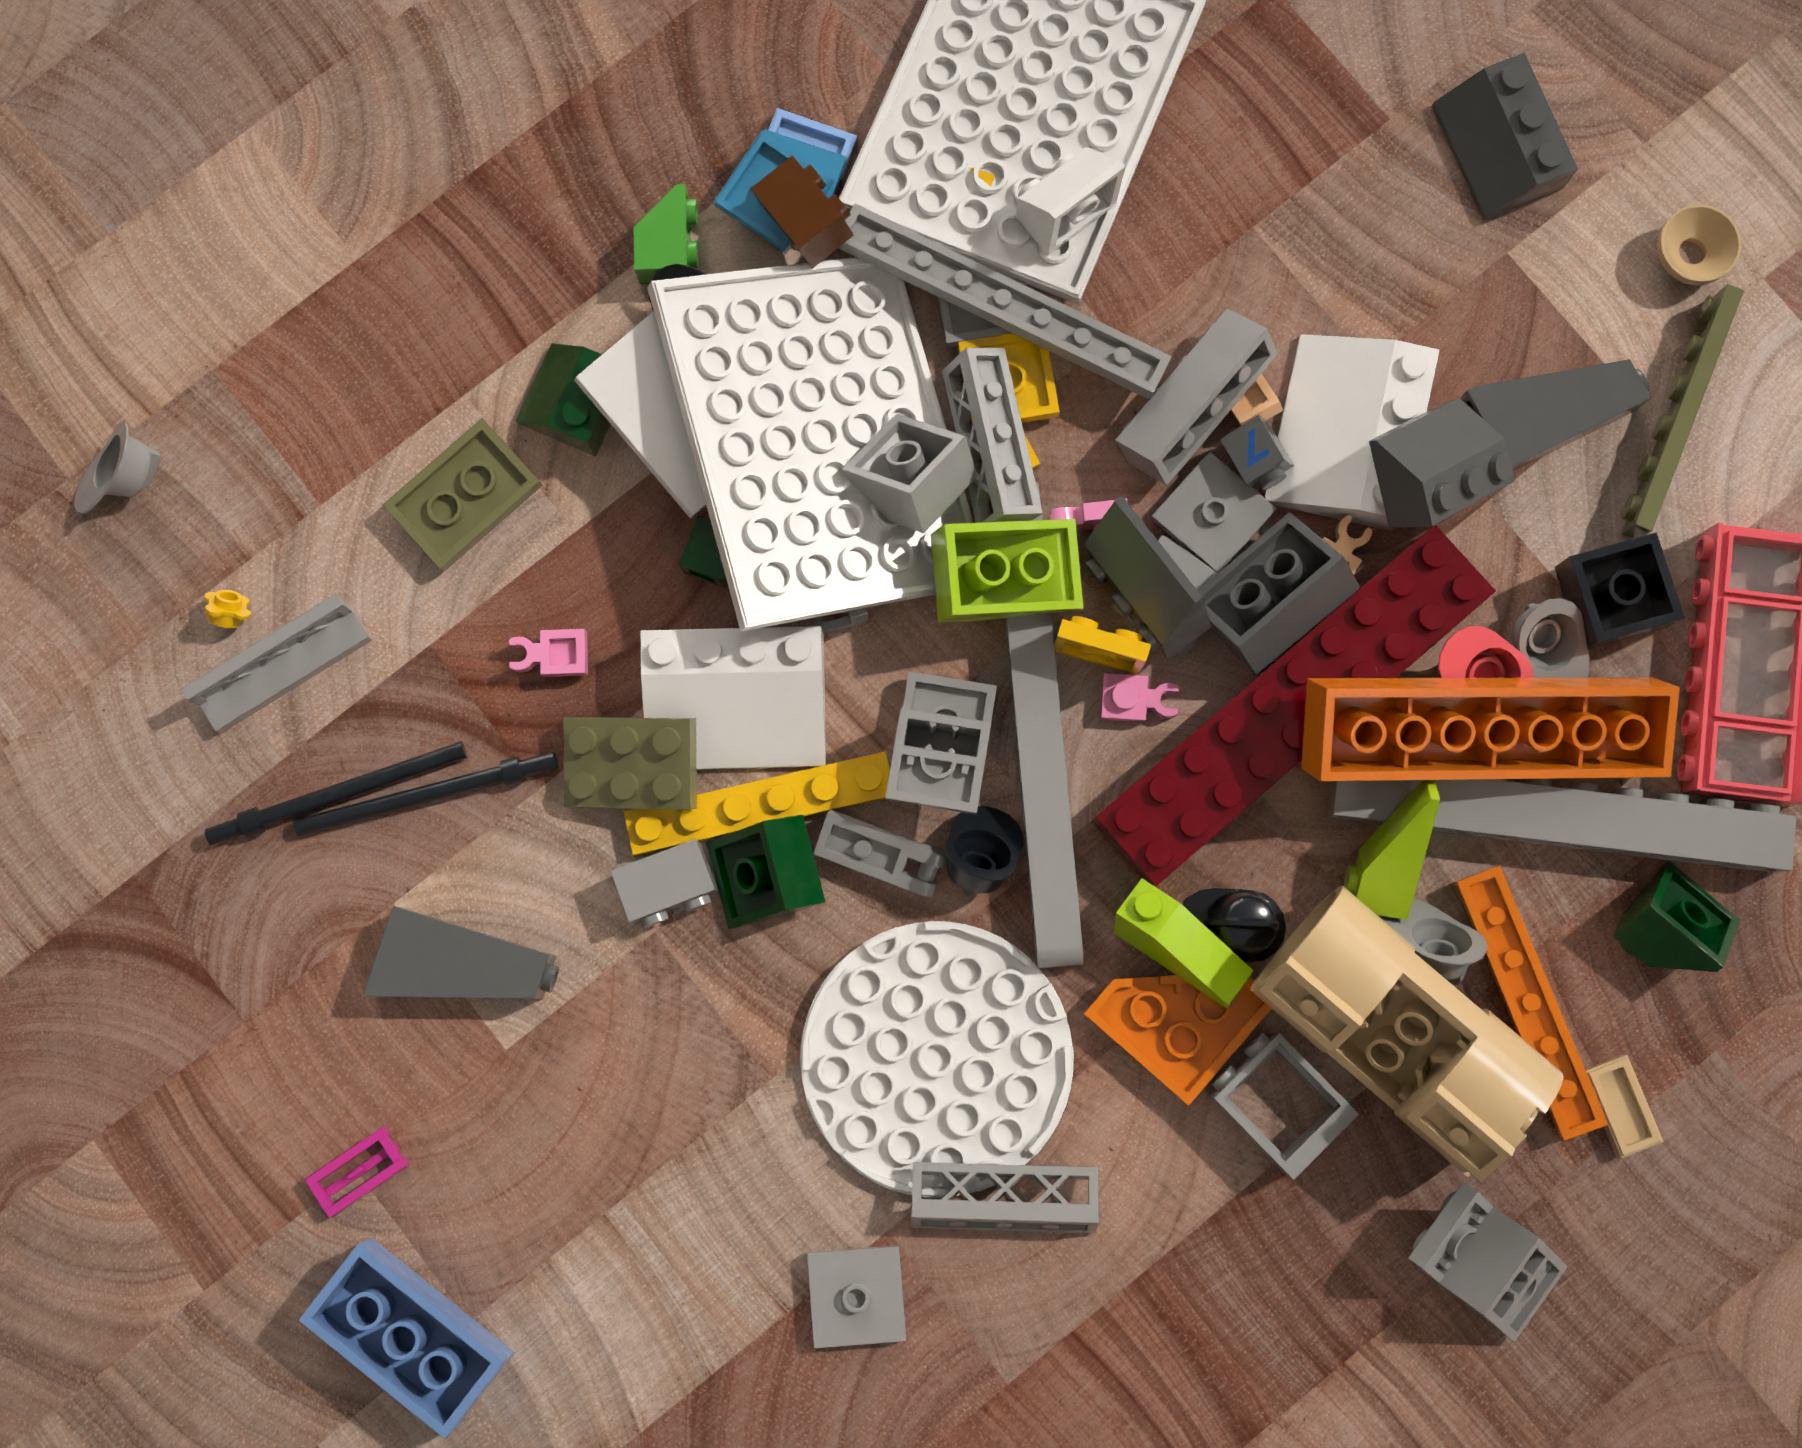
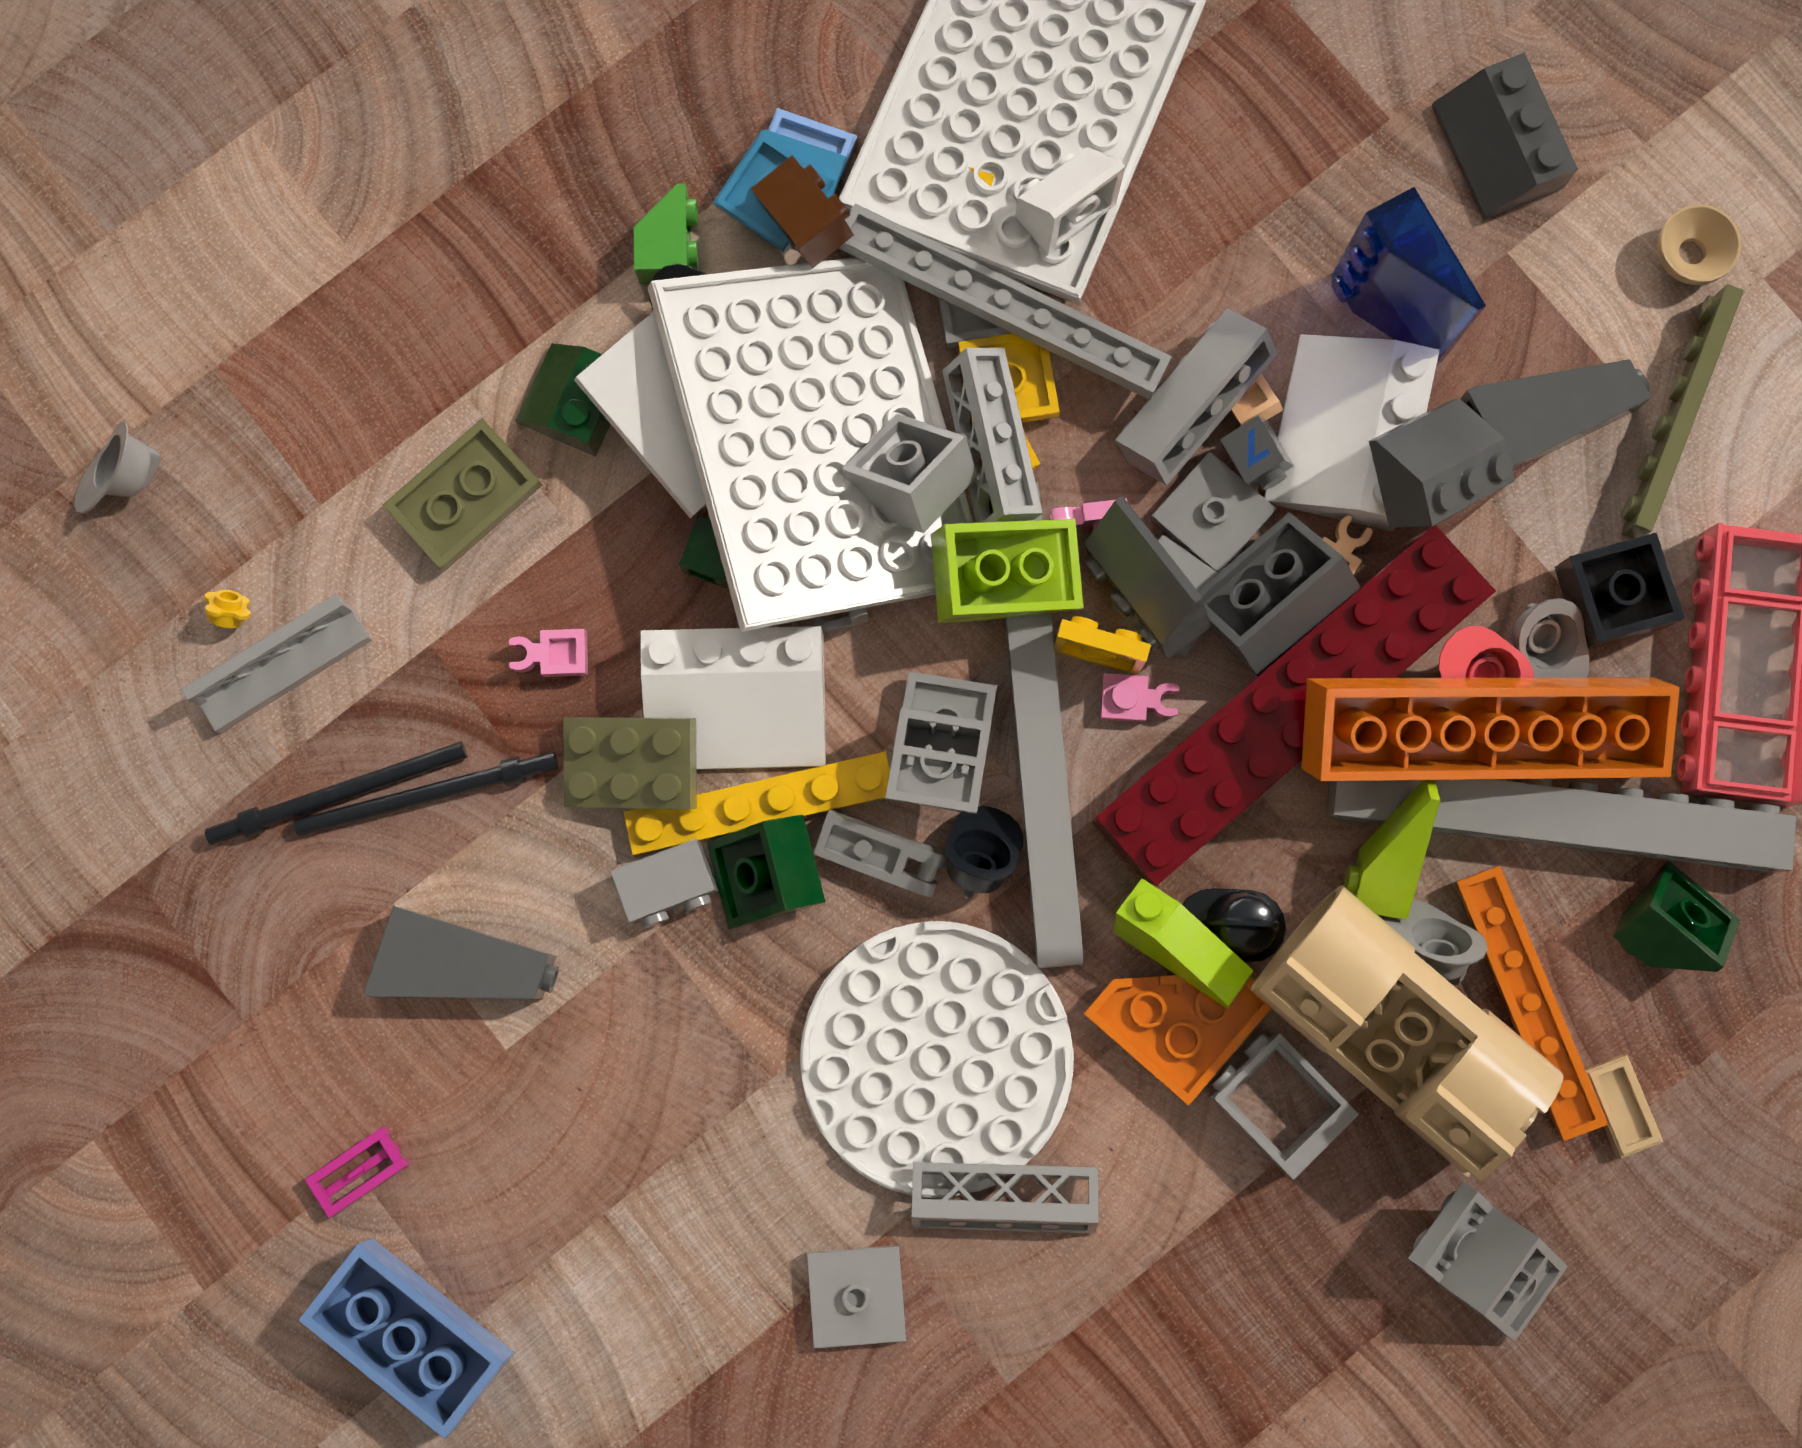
none -> clear blue slope [1331,187,1486,365]

